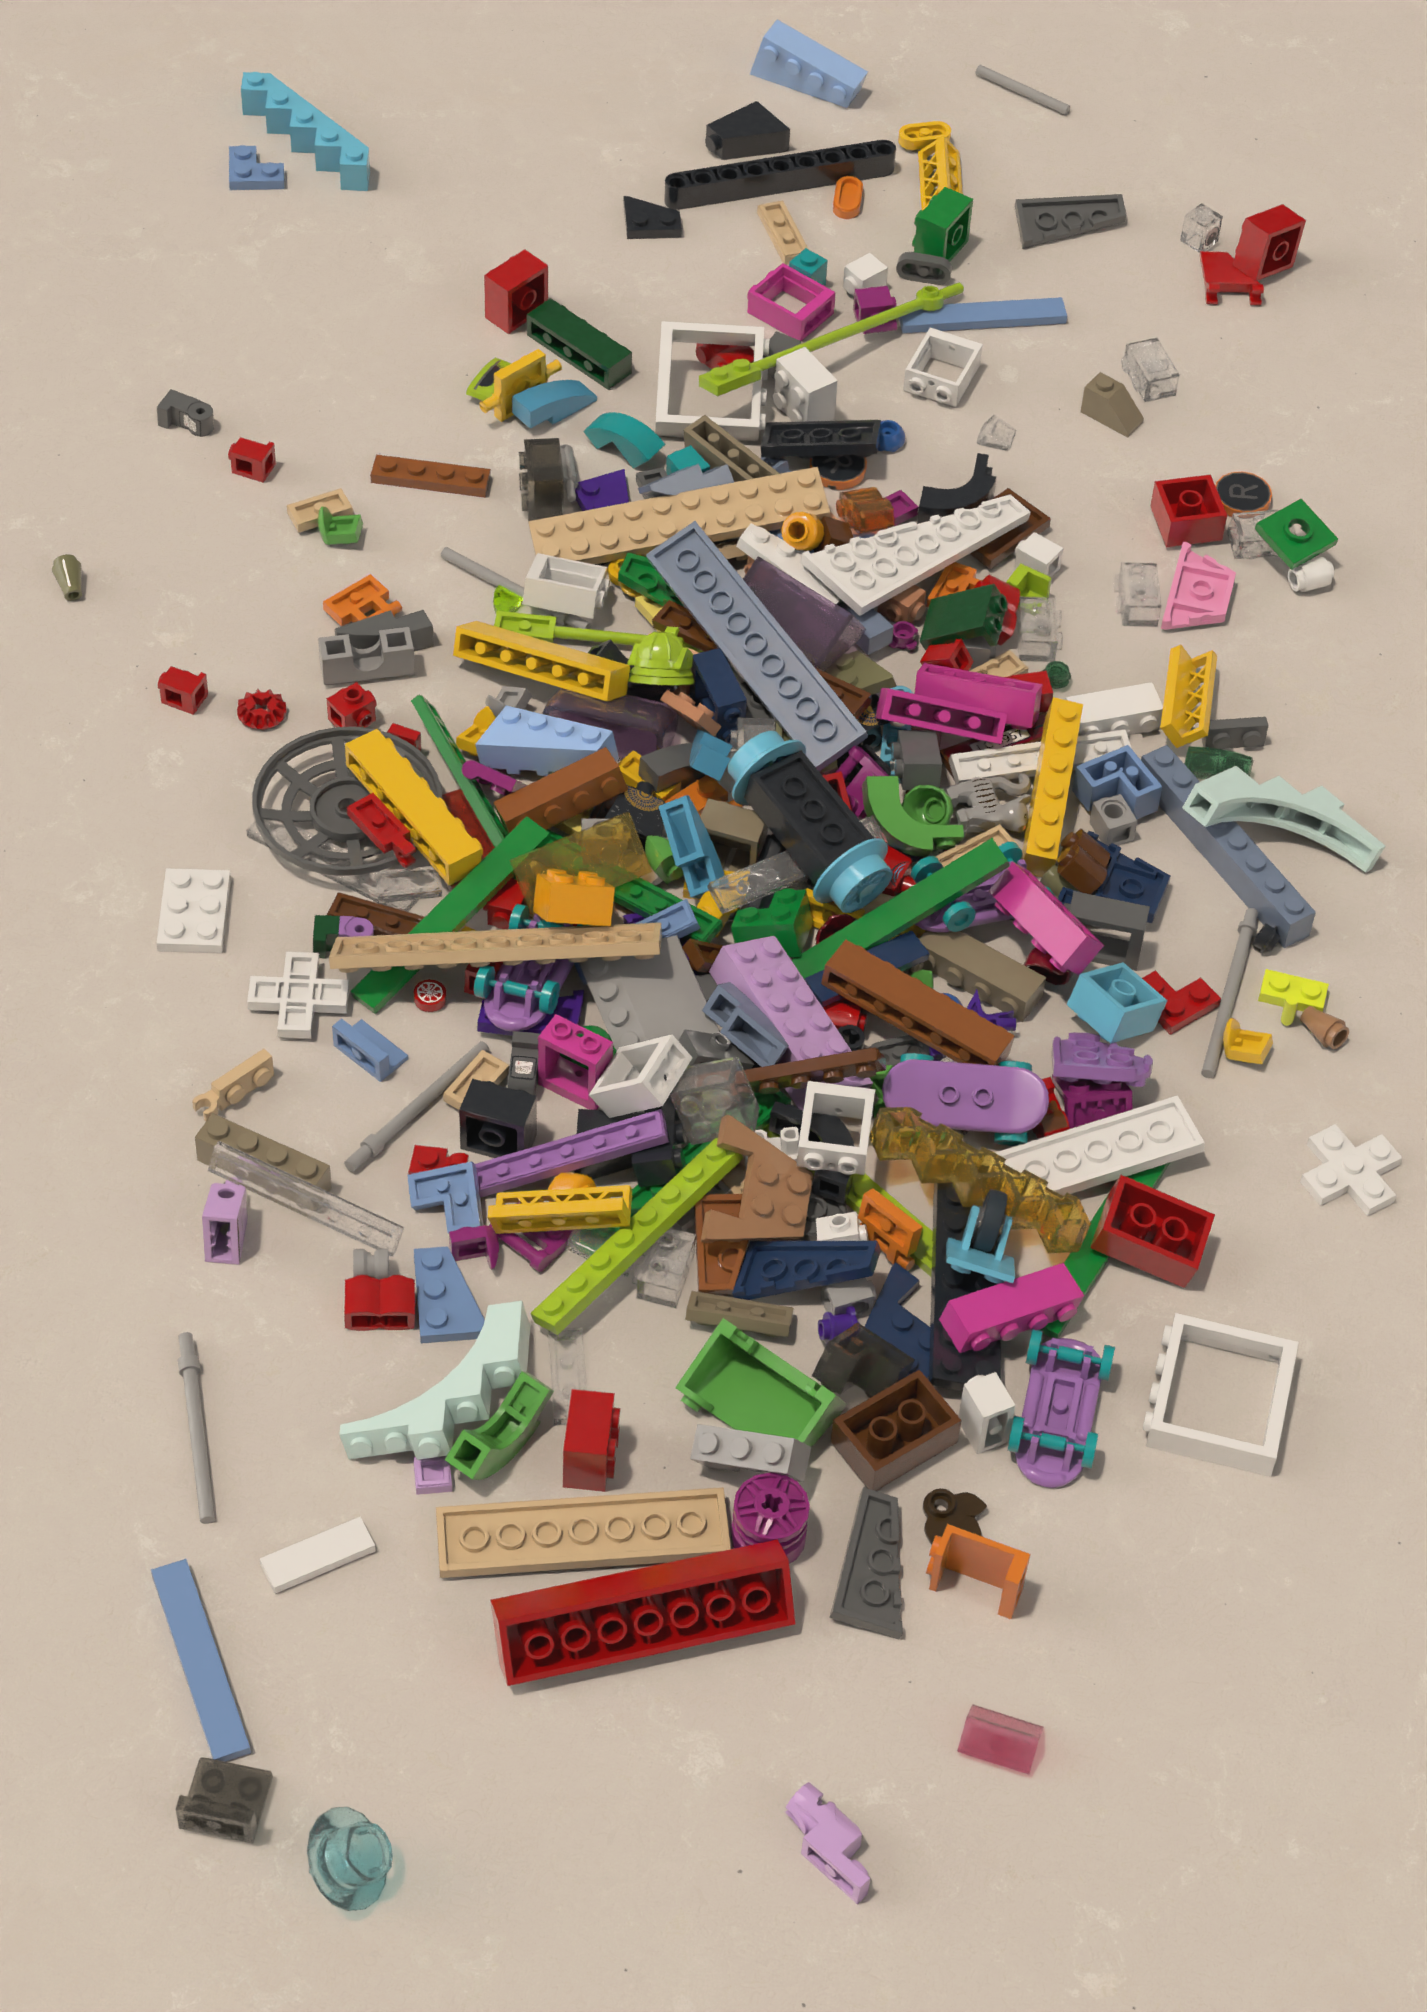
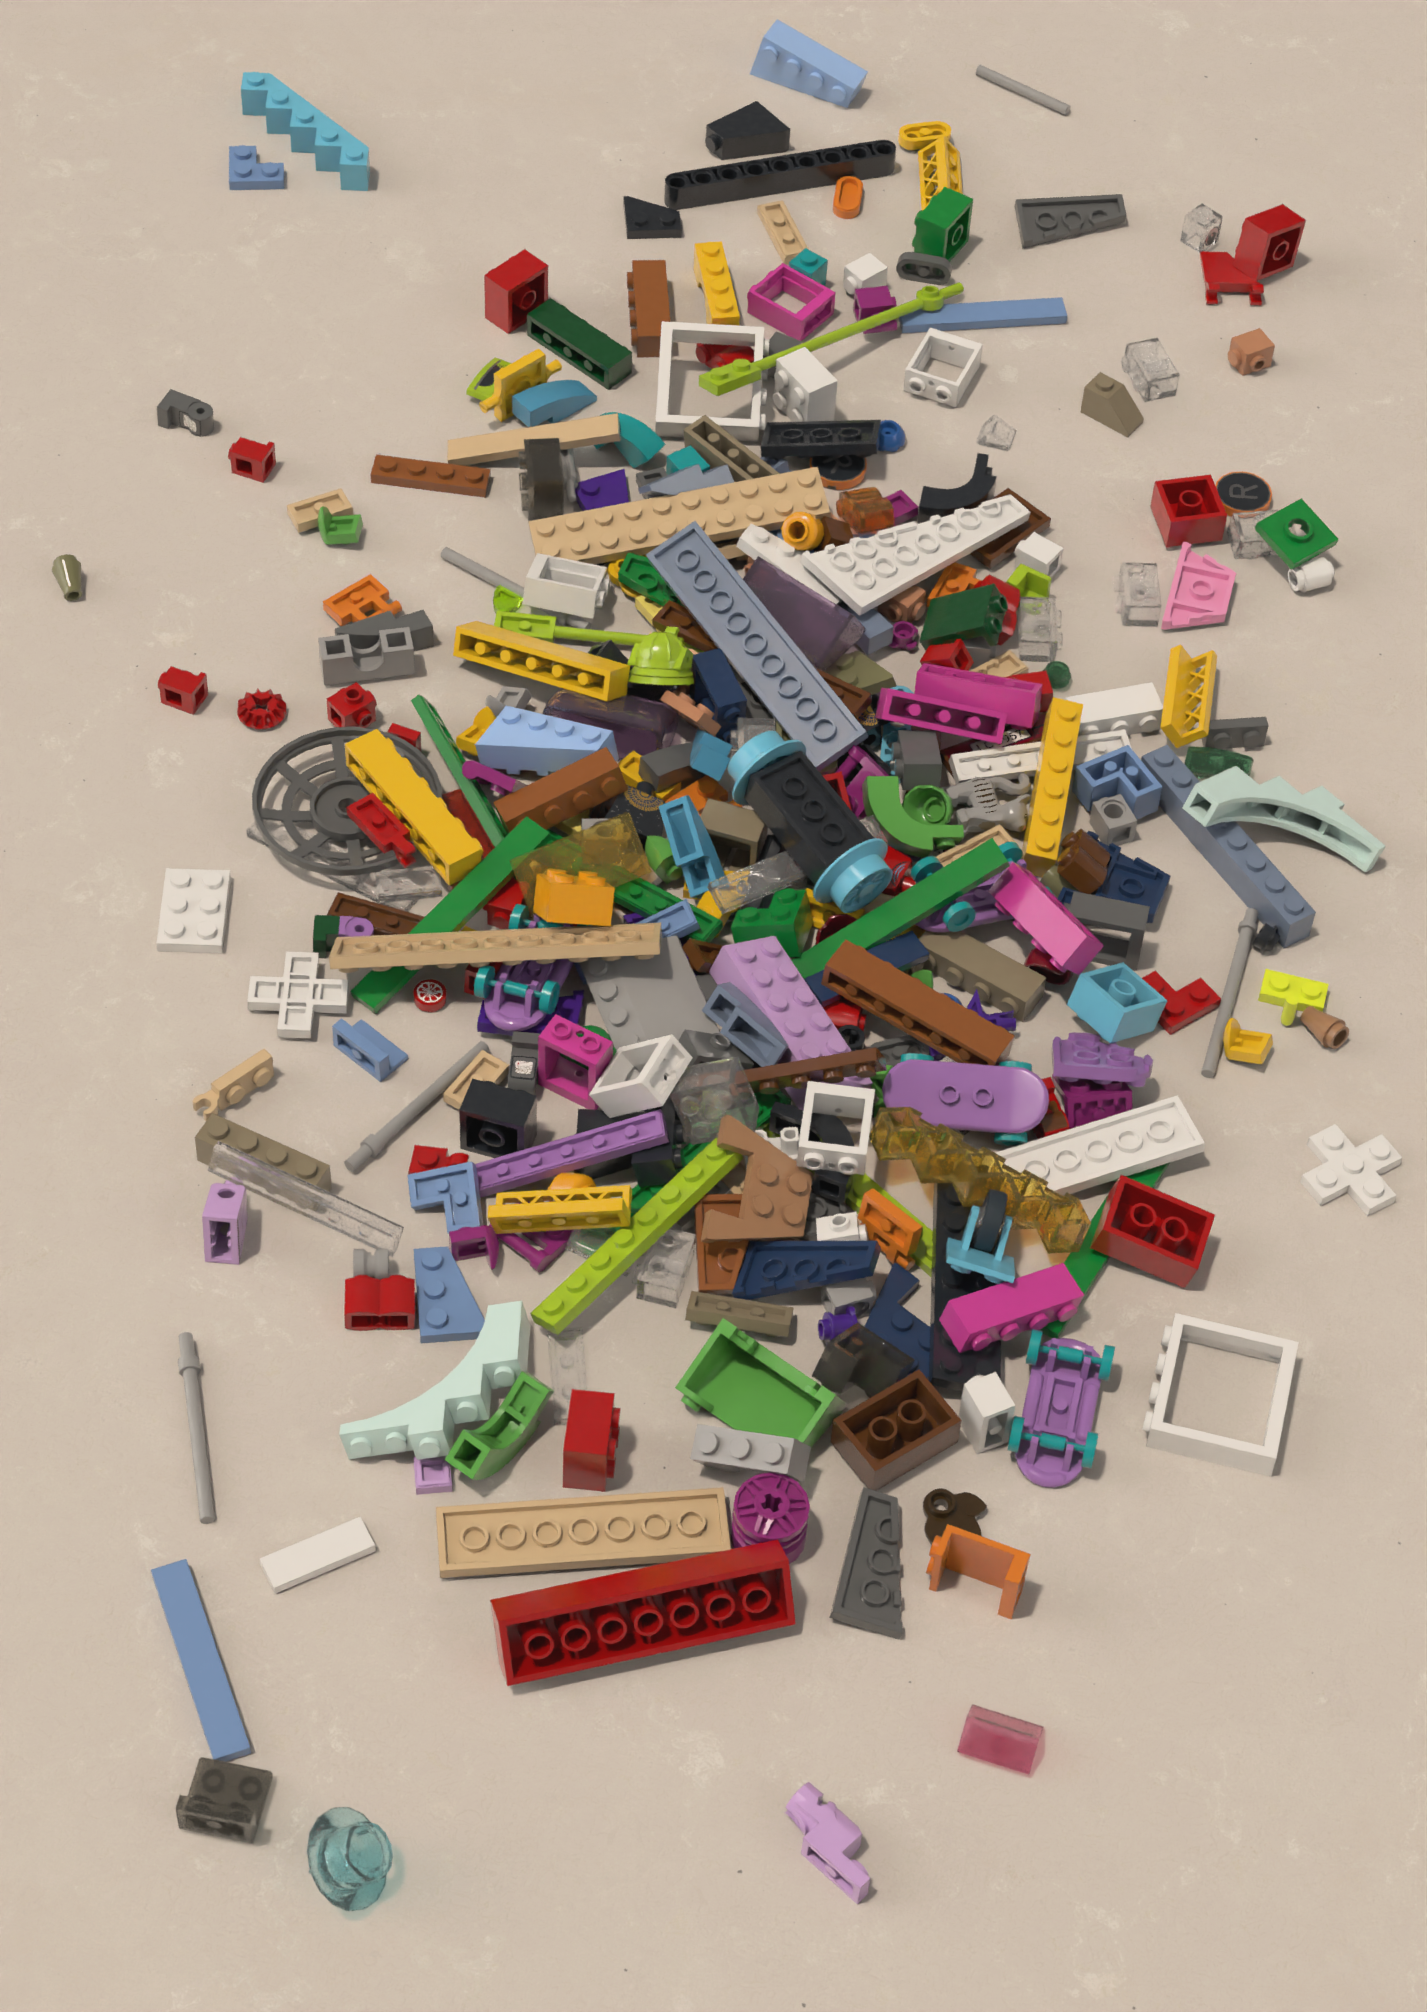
none -> tan tile [447,413,620,465]
none -> dark orange brick [627,260,670,357]
none -> yellow arch [693,241,740,326]
none -> nougat brick [1228,328,1275,376]

